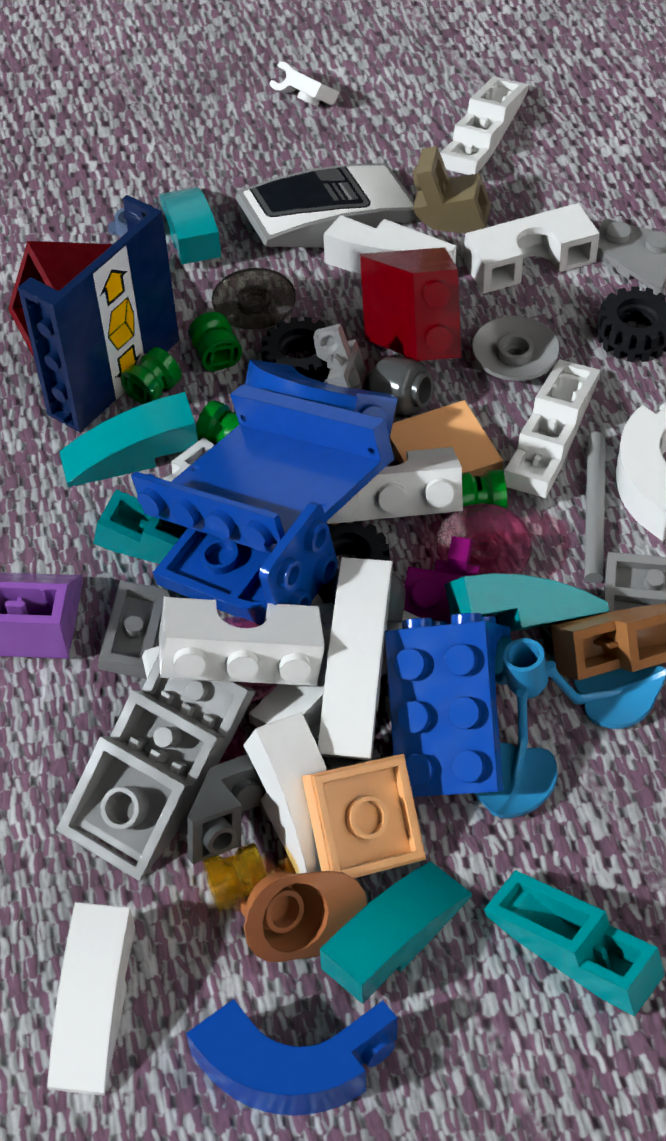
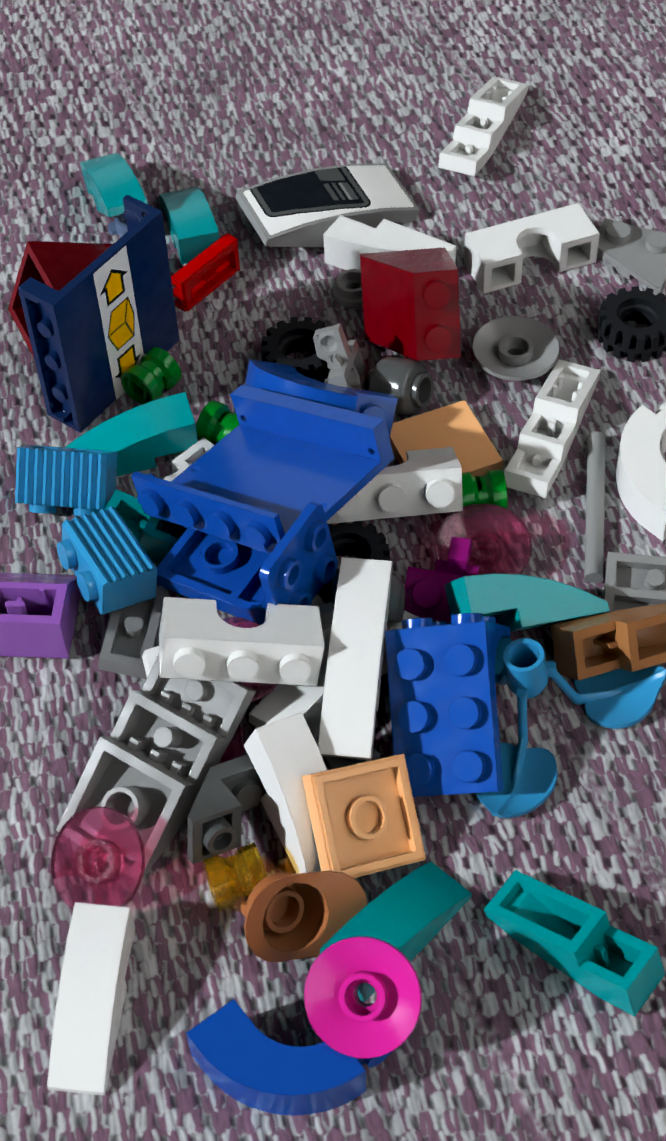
green wheel [188,312,242,372] -> none
clear smoke dish [212,268,296,330] -> none
white plate [270,62,340,107] -> none
dark tan brick [413,146,491,233] -> none
none -> dark azure brick [15,445,118,516]
none -> clear pink dish [51,807,145,910]
none -> dark azure brick [57,506,157,615]
none -> teal slope [79,153,148,217]
none -> red tile [171,233,240,312]
none -> dark pink dish [304,936,422,1058]
none -> light grey plate [332,269,363,307]

